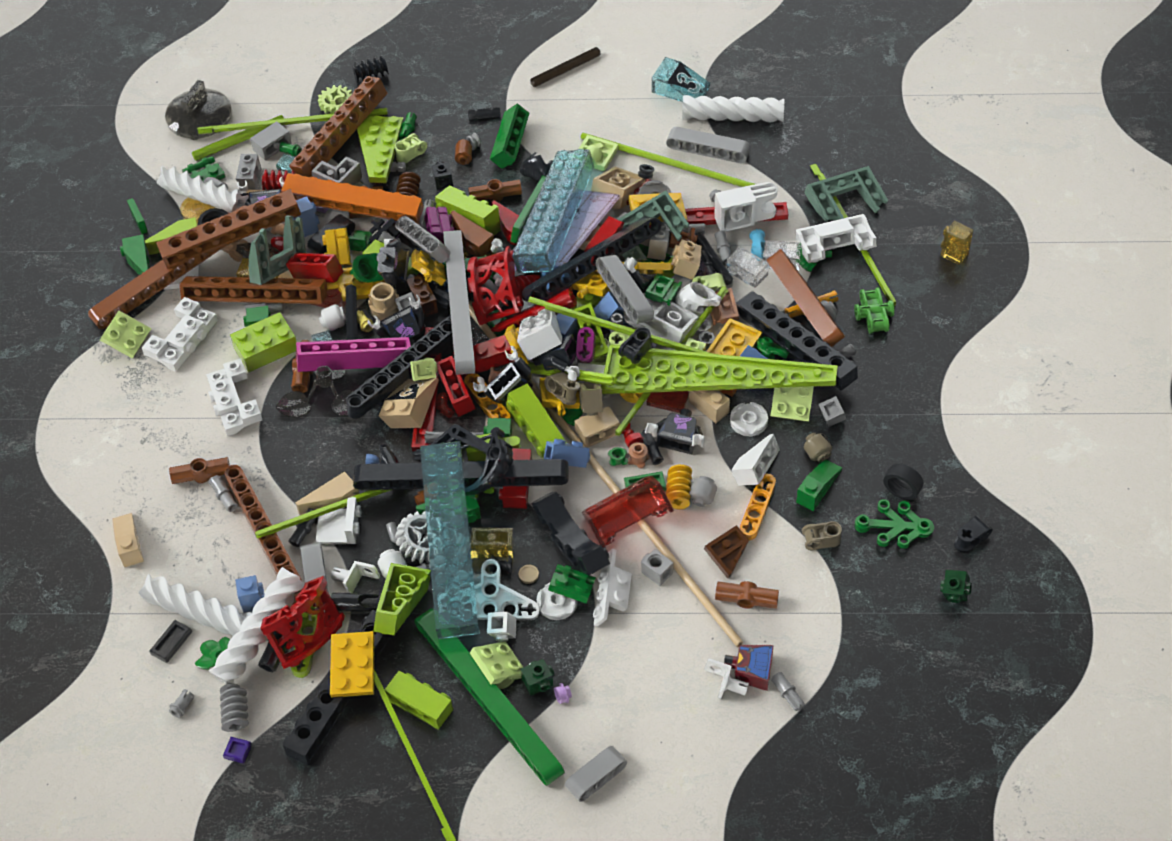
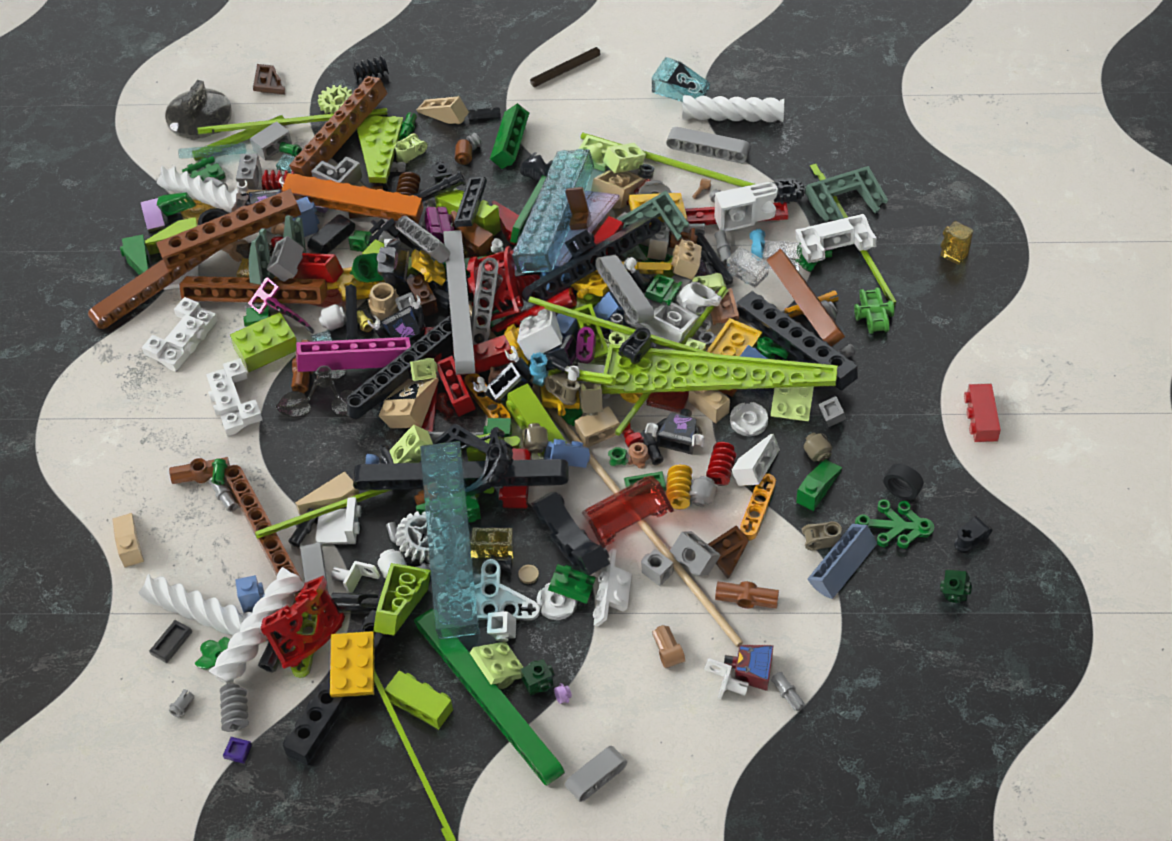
yellowish green plate [100,311,152,359] -> none
green tile [127,198,148,234] -> none
yellow brick [322,228,351,266] -> none
dark orange piece [468,179,522,202] -> none
none -> lavender slope [141,198,165,232]
none -> green slope [157,192,196,216]
none -> clear light blue axle [178,143,246,159]
none -> green pin [211,458,228,485]
none -> dark pink piece [248,277,315,334]
none -> reddish brown wing [253,64,285,95]
none -> light grey brick [267,236,304,282]
none -> yellowish green brick [390,424,434,463]
none -> black pin [413,170,466,202]
none -> tan slope [416,96,469,124]
none -> black tile [454,177,487,227]
none -> light grey beam [471,258,498,345]
none -> dark tan head [522,423,548,453]
none -> medium azure connector [529,352,549,387]
none -> black brick [564,229,596,258]
none -> reddish brown bracket [565,187,591,230]
none -> yellowish green brick [603,143,646,173]
none -> medium nougat piece [652,625,685,668]
none -> light grey brick [670,531,721,576]
none -> medium nougat hand [692,178,711,199]
none -> red piece [706,442,736,486]
none -> black gear [772,178,804,204]
none -> sand blue brick [807,524,877,599]
none -> red brick [964,383,1001,442]

